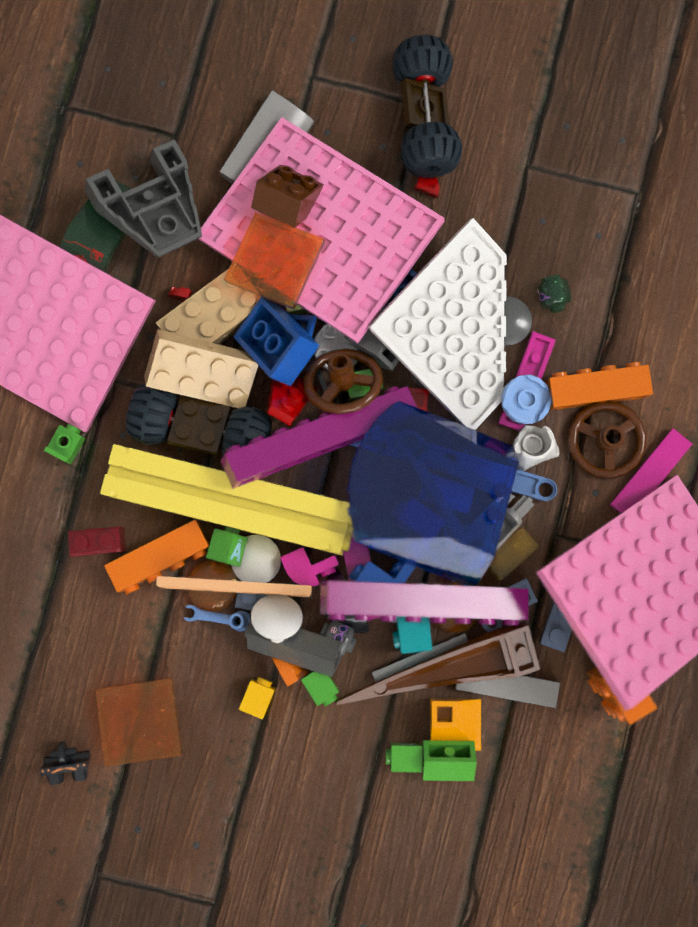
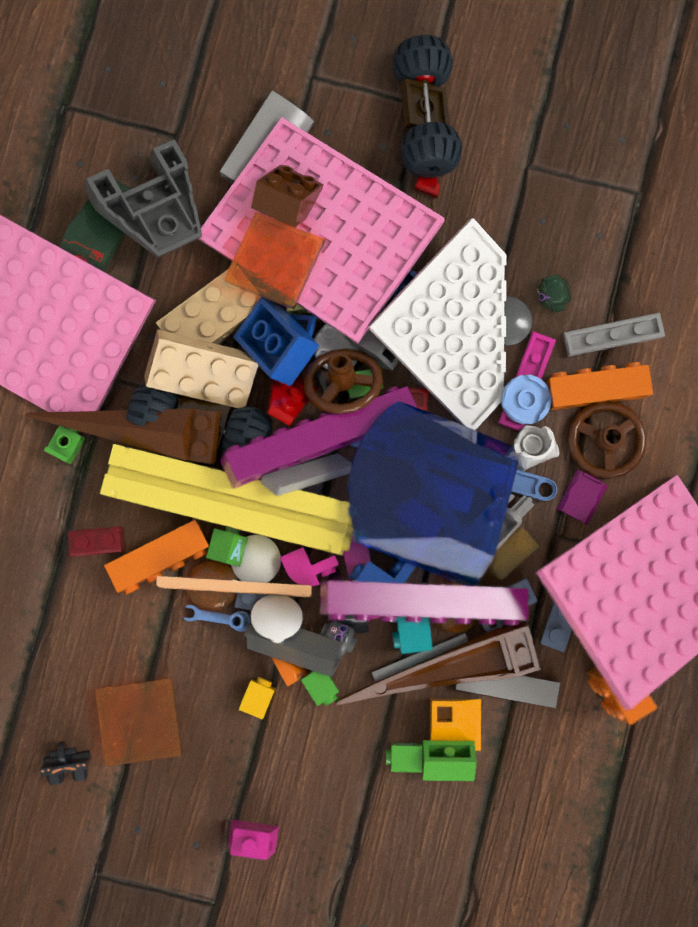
red tile [168,286,193,301] -> none
dark pink tile [609,428,692,513] -> none
none -> reddish brown plate [25,409,221,463]
none -> dark pink torso [227,819,279,860]
none -> light grey tile [261,453,354,496]
none -> magenta piece [556,470,608,525]
none -> light grey tile [562,312,665,358]

